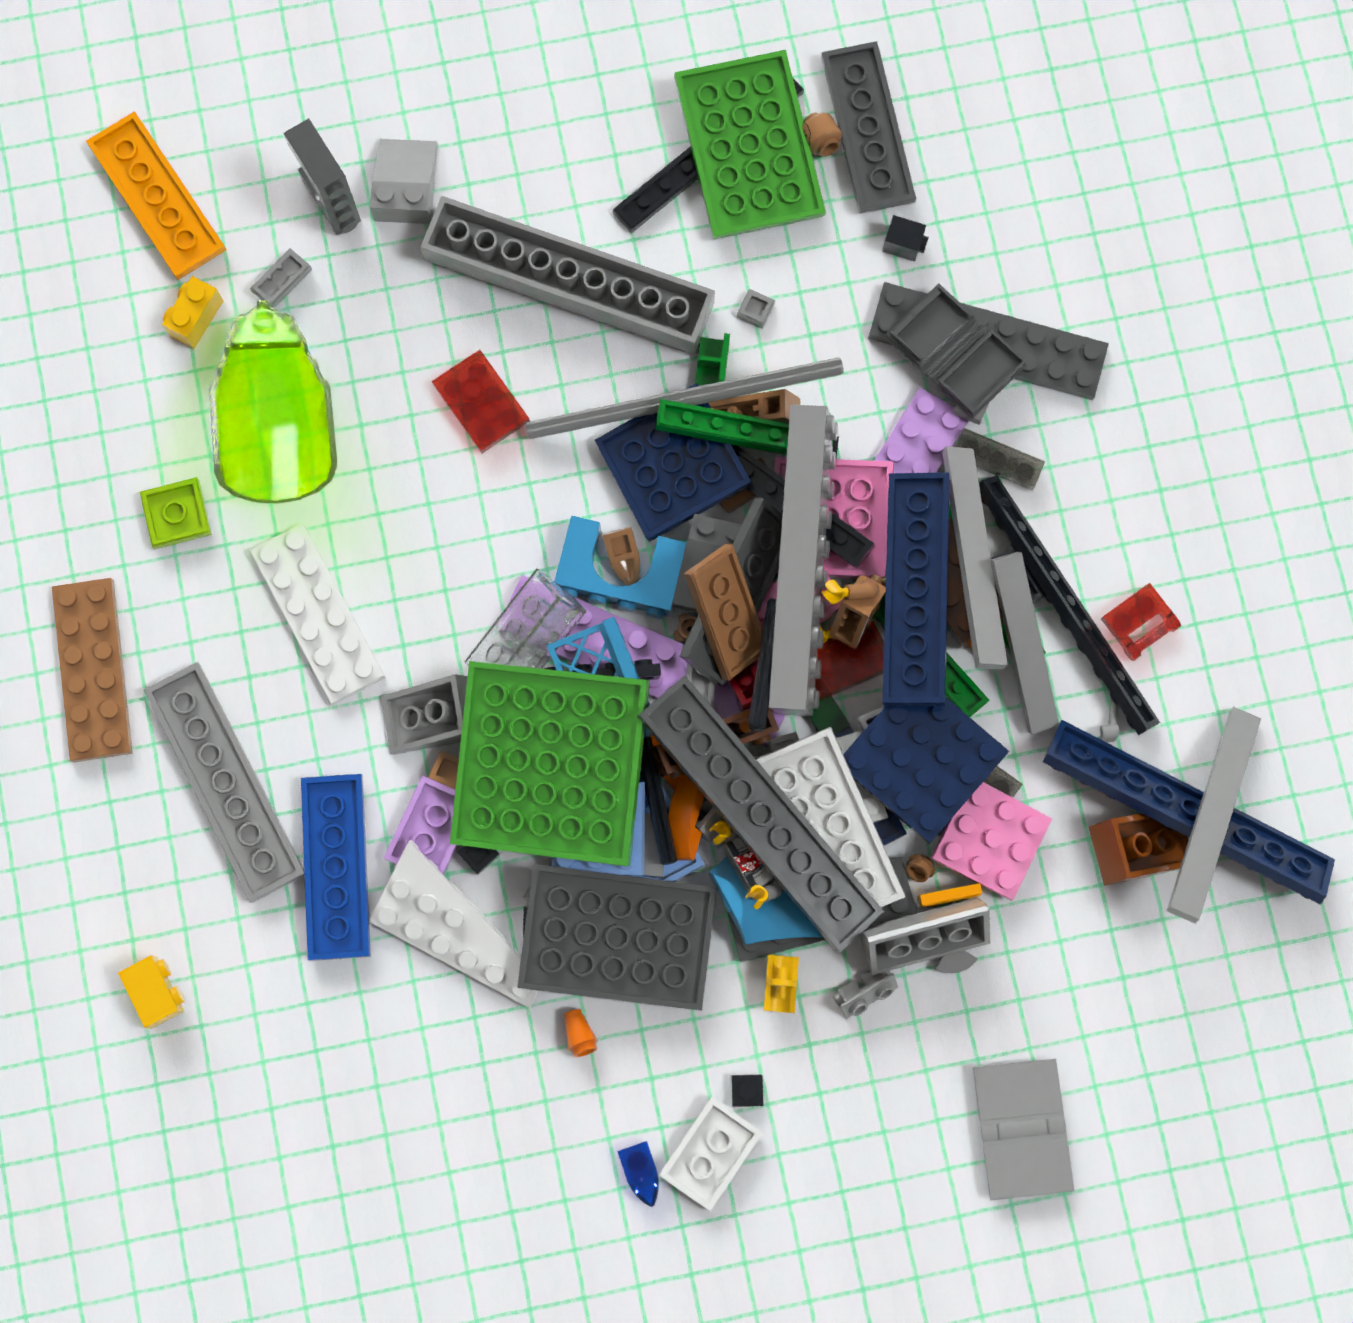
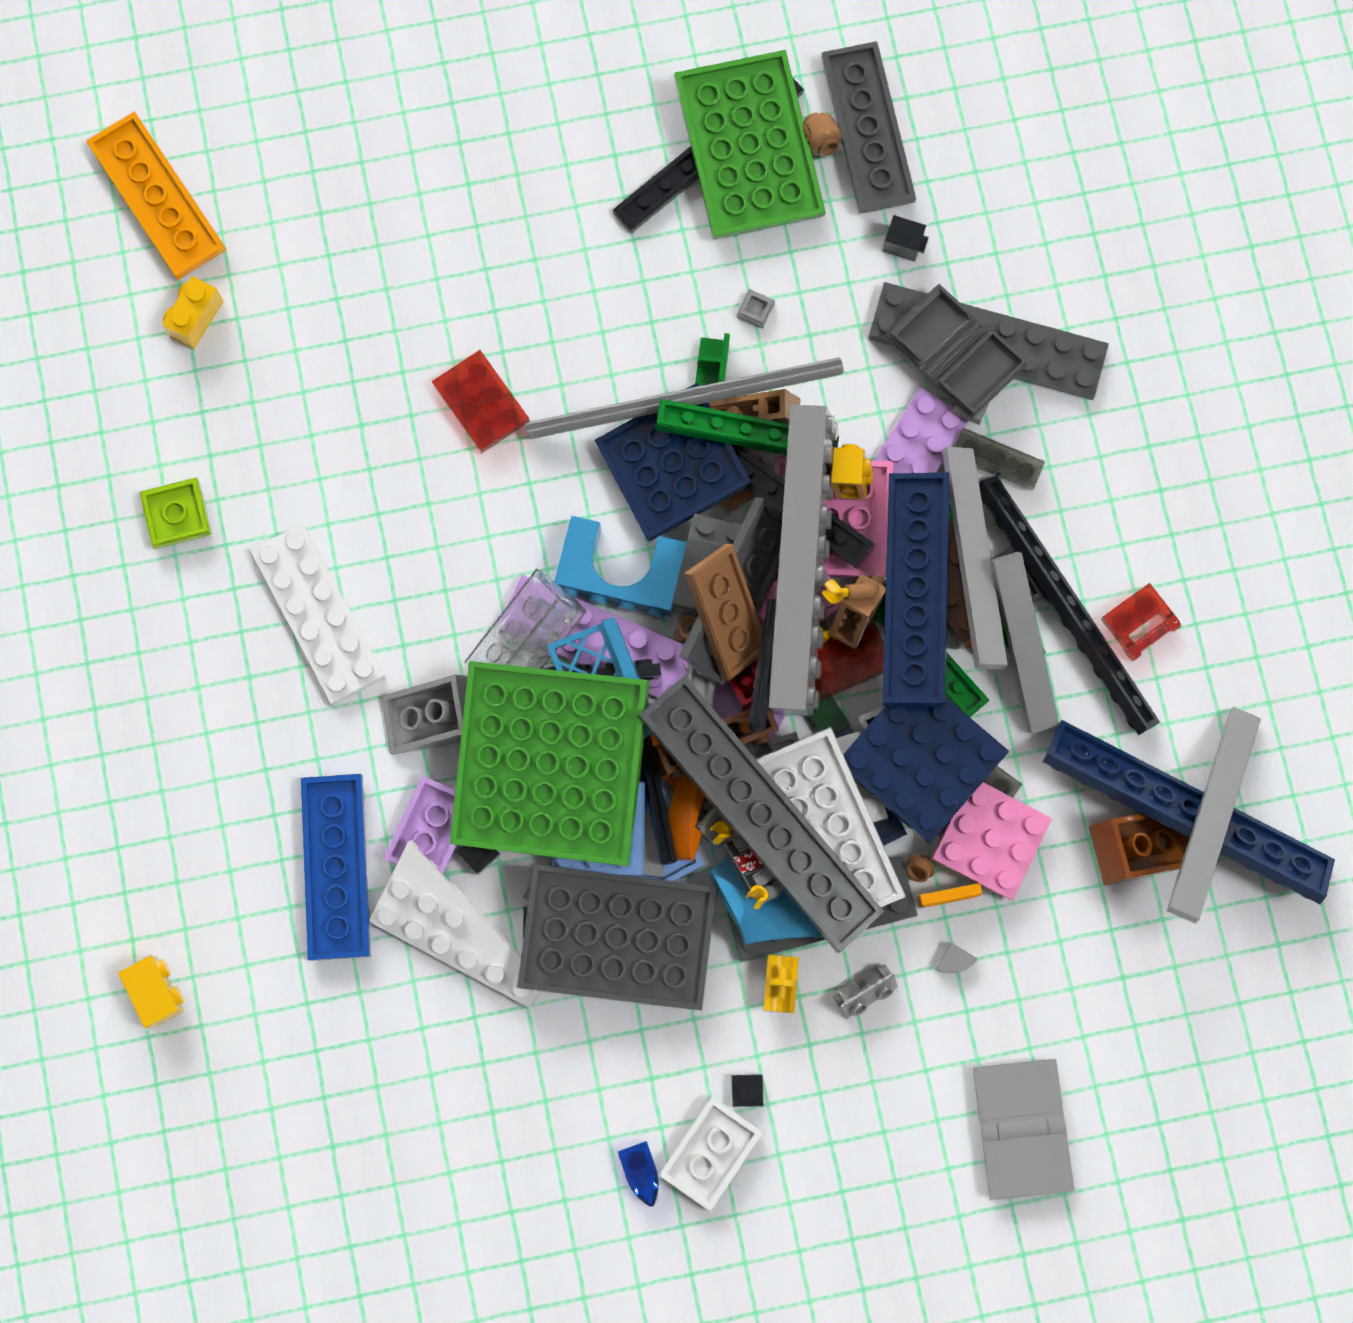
medium nougat plate [52,578,133,763] -> none
light grey plate [144,662,304,903] -> none
clear neon green windscreen [209,300,337,504] -> none
light grey plate [250,248,312,310] -> none
dark grey arch [283,118,361,235] -> none
light grey slope [370,139,437,224] -> none
light grey brick [420,195,715,355] -> none
medium nougat plate [428,750,459,790] -> none
orange cone [563,1009,598,1058] -> none
medium nougat plate [602,526,640,586] -> none
light grey slope [861,897,990,975] -> none
light grey hand [1100,701,1119,743] -> none
none -> yellow brick [831,444,873,500]

